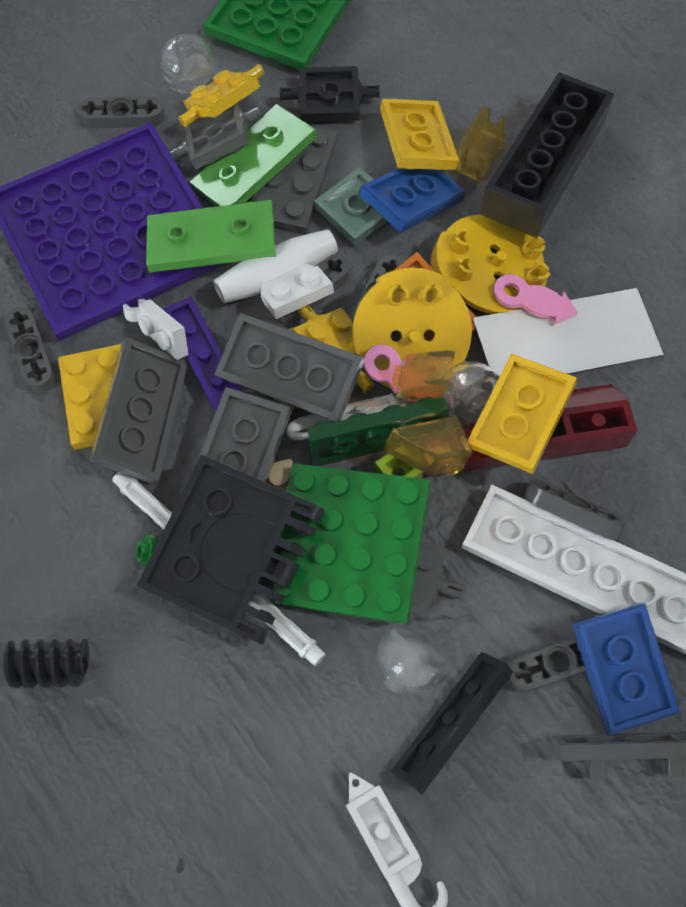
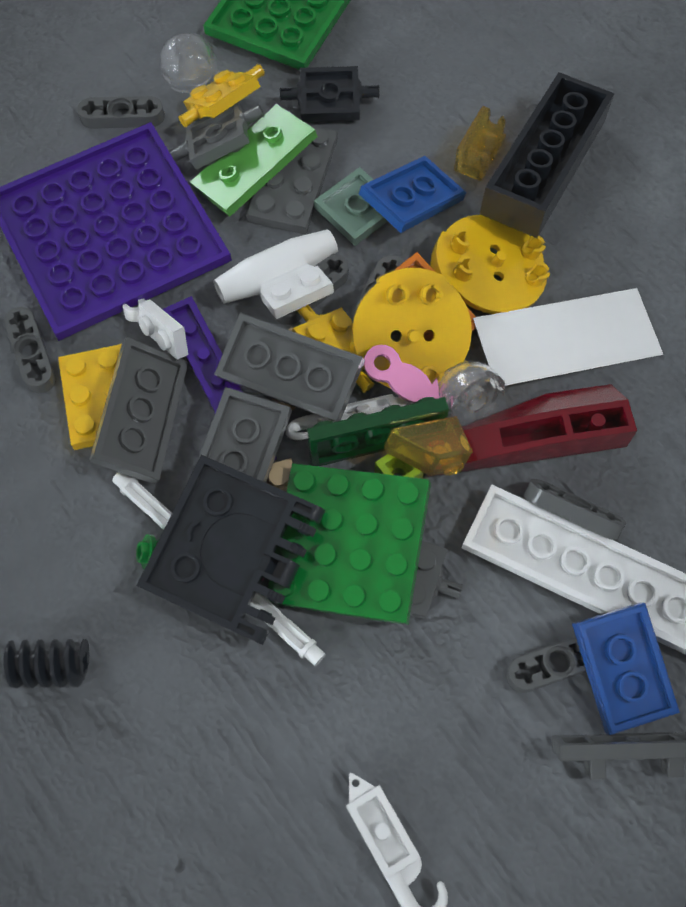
bright green plate [146,200,276,273] -> none
clear cylinder [376,623,452,695] -> none
yellow plate [380,98,459,170] -> none
black plate [391,652,513,795] -> none
clear yellow slope [392,350,455,401] -> none
yellow plate [467,353,577,474] -> none
bright pink brick [493,274,578,325] -> none

